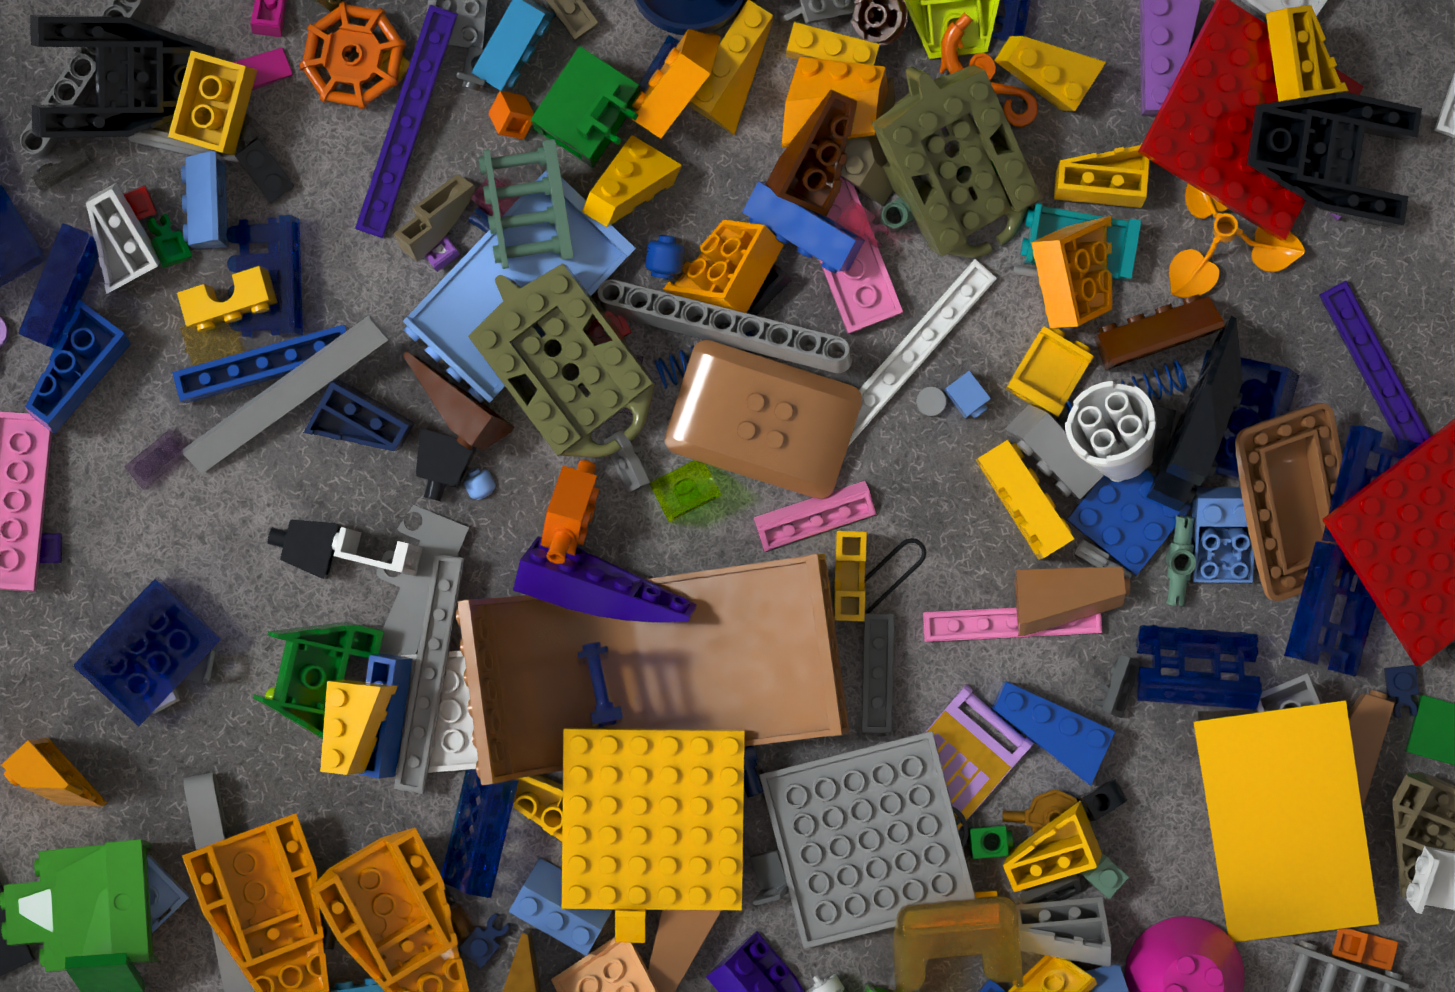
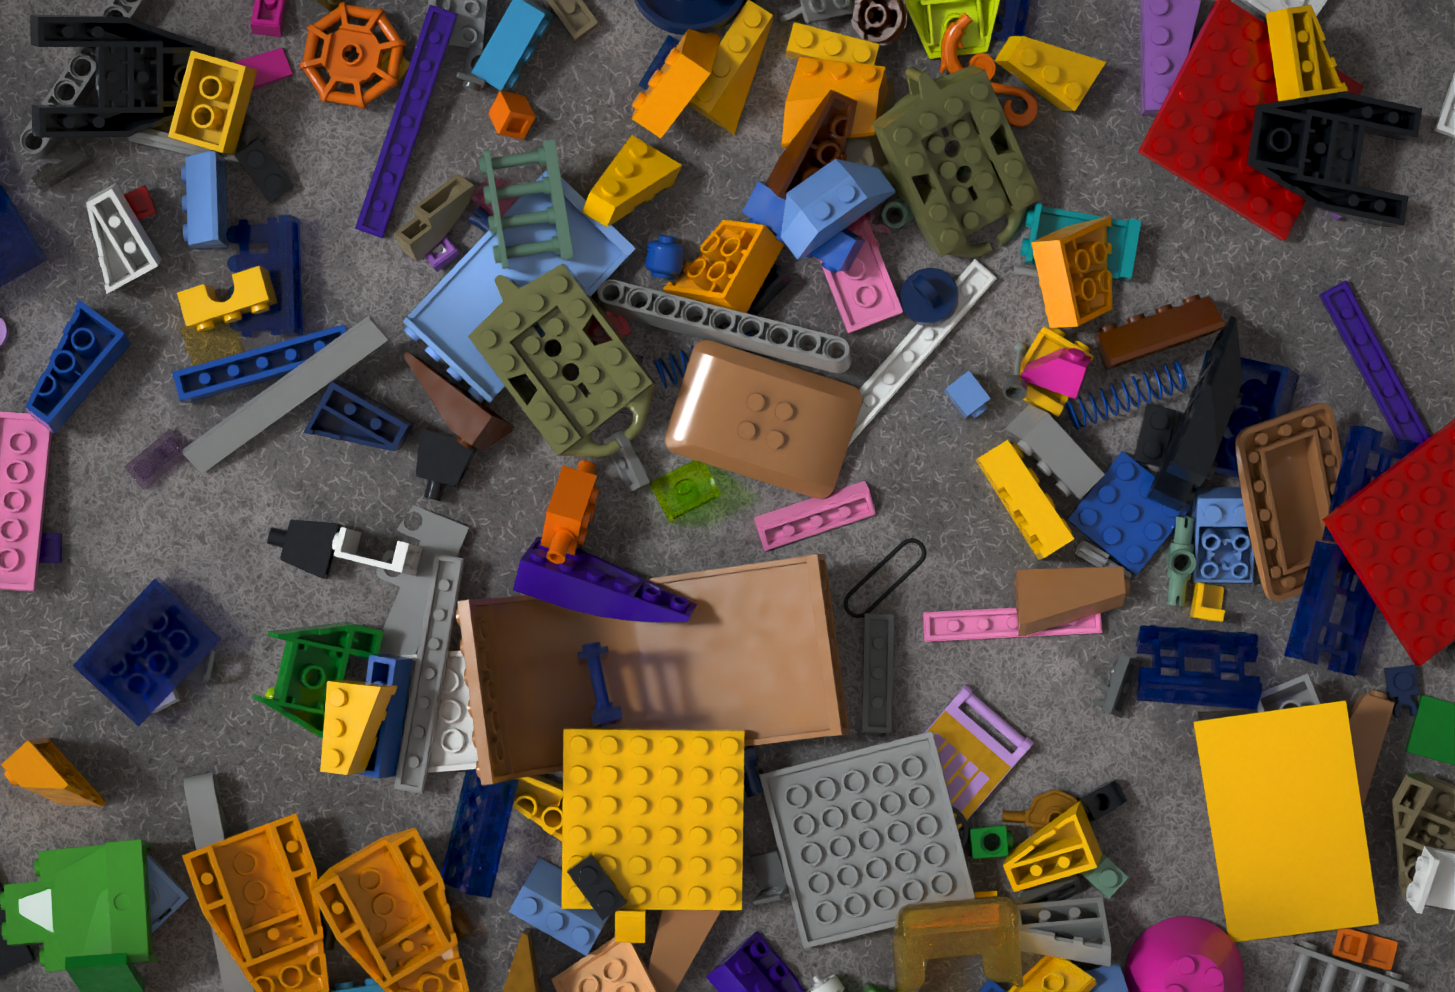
clear blue fence [19,224,99,349] -> none
green plate [147,214,193,268] -> none
dark blue plate [458,913,510,968] -> none
light blue piece [464,468,496,500] -> none
green piece [530,46,641,168] -> none
yellow arch [834,531,867,622] -> none
light grey tile [916,387,946,417] -> none
blue wedge [991,681,1115,786] -> none
yellow wedge [1054,143,1149,208] -> none
white cone [1065,381,1157,482] -> none
light orange plant [1169,183,1305,298] -> none
none -> black plate [567,852,627,920]
none -> medium blue wedge [781,159,896,261]
none -> dark blue tile [900,267,959,326]
none -> dark grey hinge [1003,342,1027,401]
none -> dark pink slope [1020,347,1092,399]
none -> yellow panel [1190,582,1225,622]

